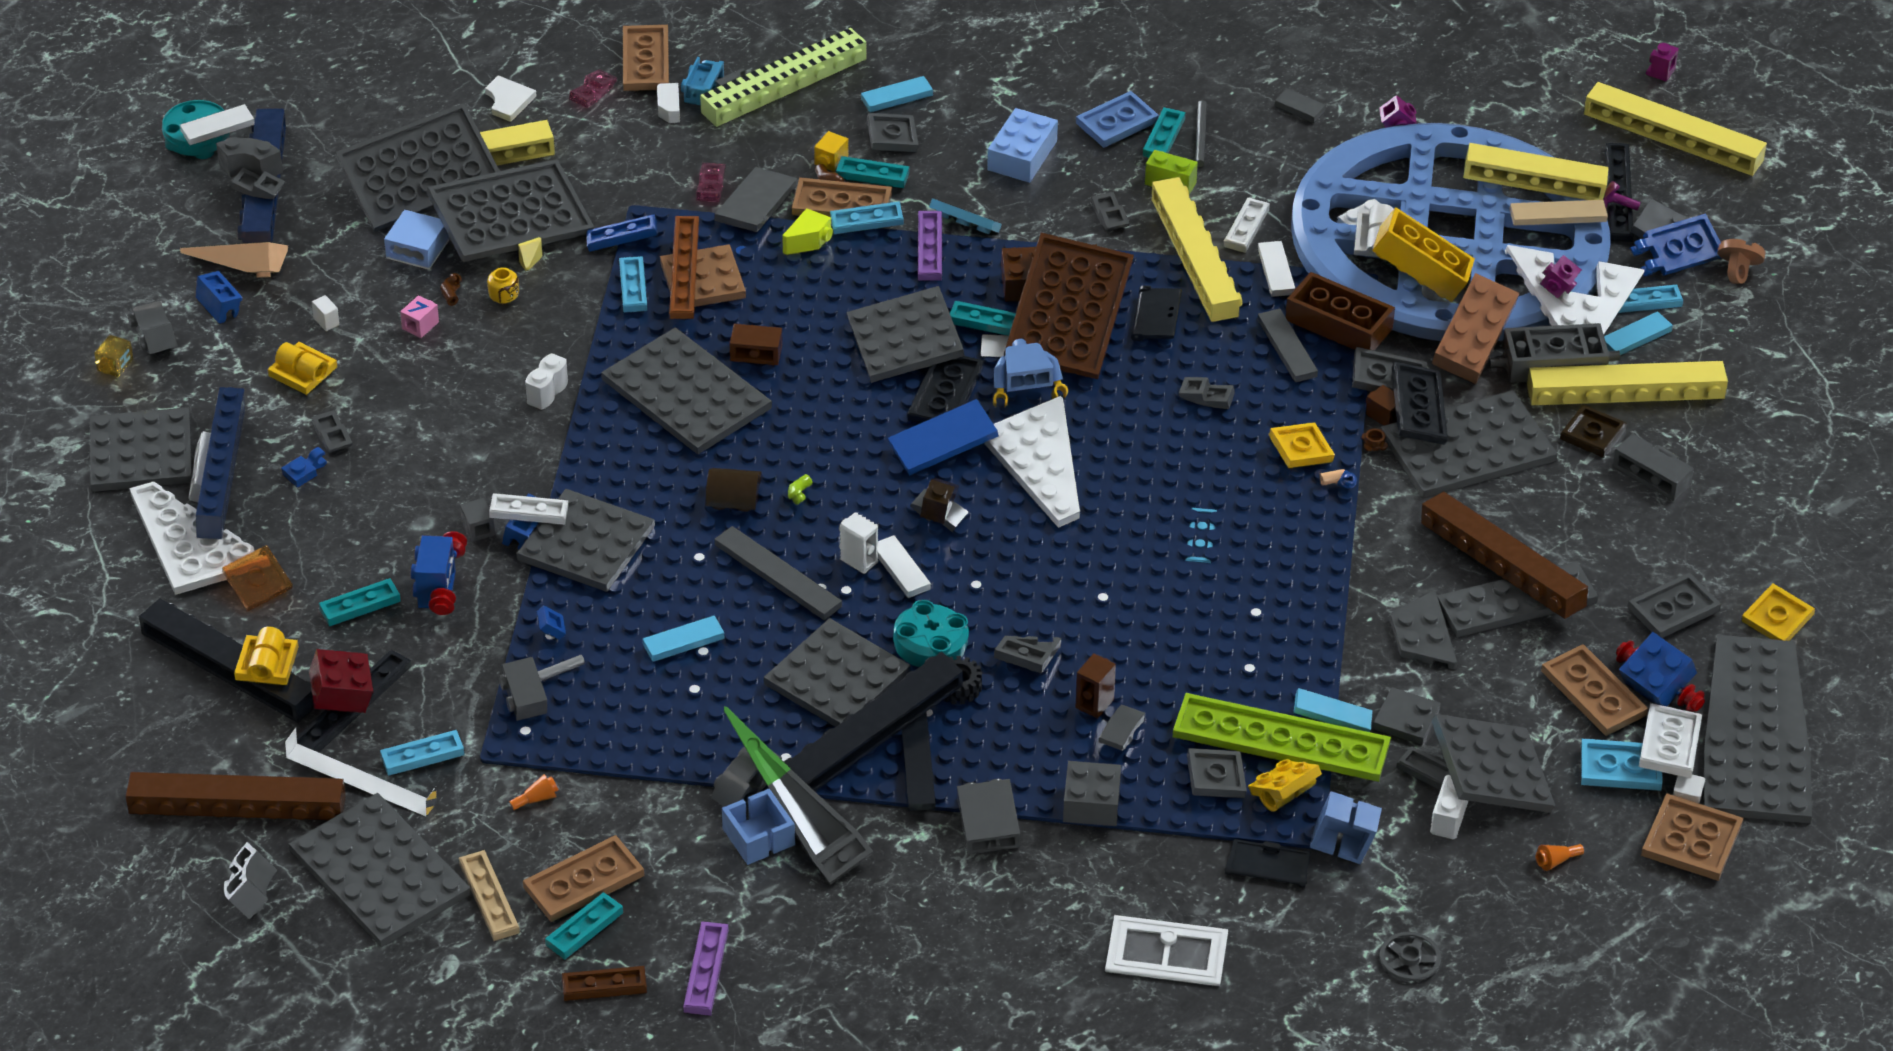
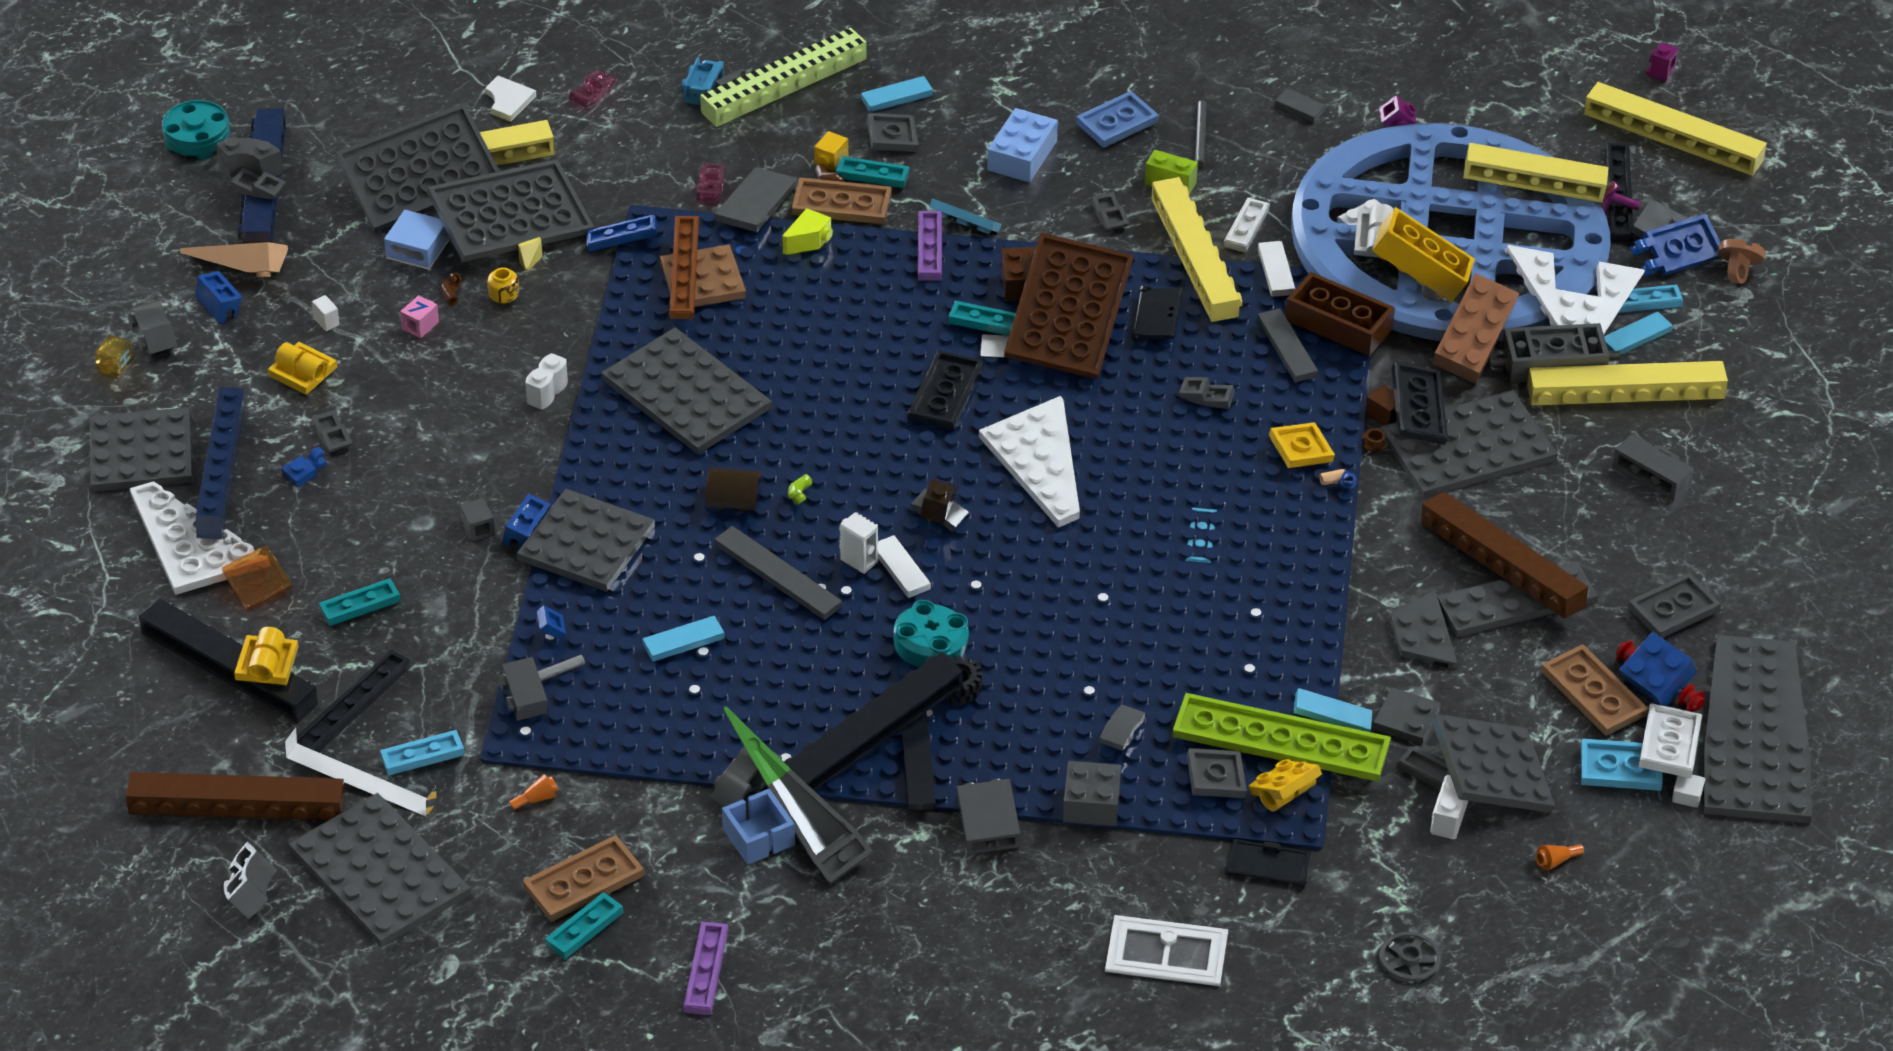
white tile [180,104,254,145] -> none
white tile [189,431,211,502] -> none
dark red brick [309,649,373,713] -> none
blue brick [411,531,467,615] -> none
tan tile [459,850,520,941] -> none
white tile [489,493,568,525] -> none
reddish brown tile [562,966,647,1001] -> none
medium azure tile [619,257,648,312] -> none
medium nougat plate [623,25,669,91] -> none
white piece [657,83,680,123] -> none
reddish brown brick [730,324,783,365] -> none
dark grey plate [764,618,910,727] -> none
medium azure tile [830,201,904,234] -> none
dark grey plate [847,286,965,383] -> none
blue tile [888,399,999,476] -> none
medium blue torso [993,339,1068,407] -> none
dark grey wing [994,636,1062,673] -> none
reddish brown brick [1075,653,1116,719] -> none
teal plate [1143,107,1186,158] -> none
medium blue piece [1310,791,1382,864] -> none
dark grey plate [1352,347,1427,391] -> none
tan tile [1510,200,1608,226] -> none
magenta brick [1540,255,1582,299] -> none
dark brown tile [1560,405,1627,458] -> none
medium nougat plate [1641,793,1743,881] -> none
yellow plate [1742,583,1815,641] -> none

